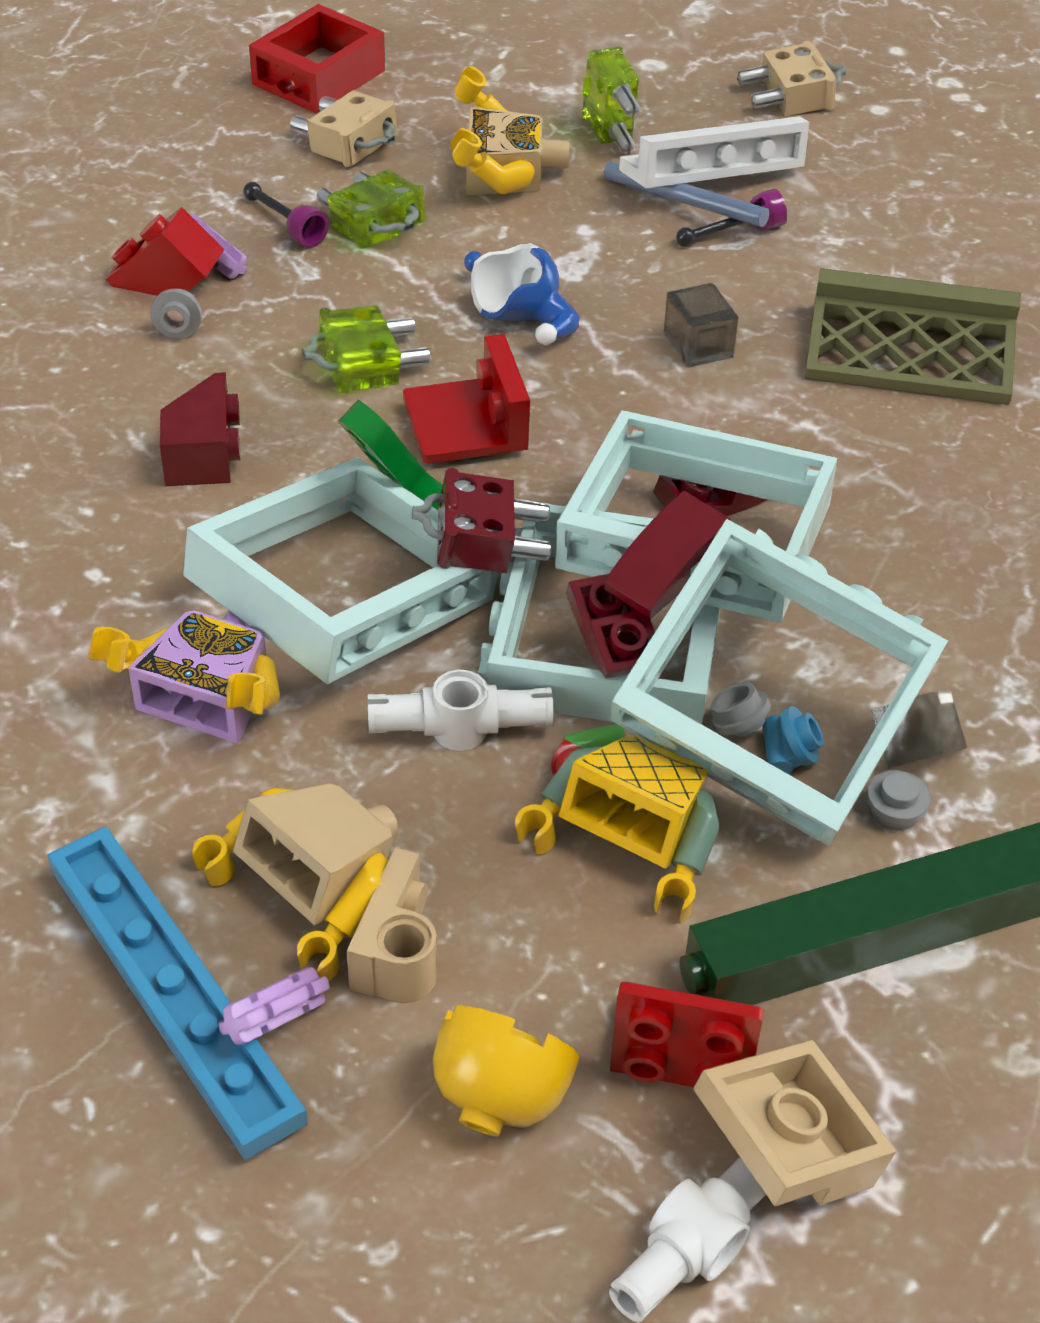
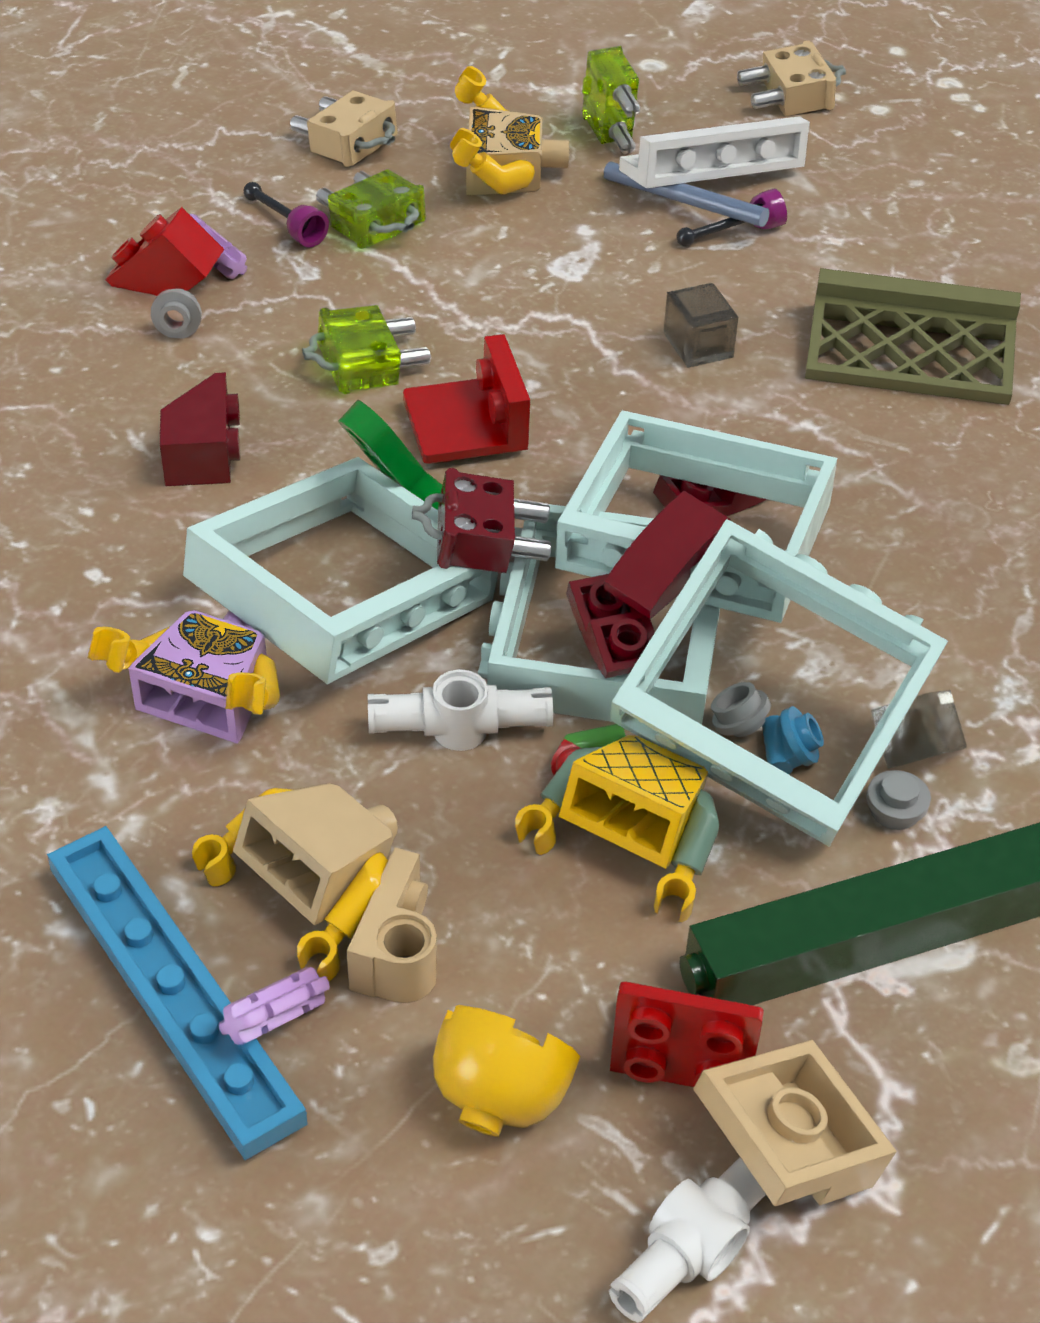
red window [249,4,385,114] -> none
piece [464,243,580,345] -> none

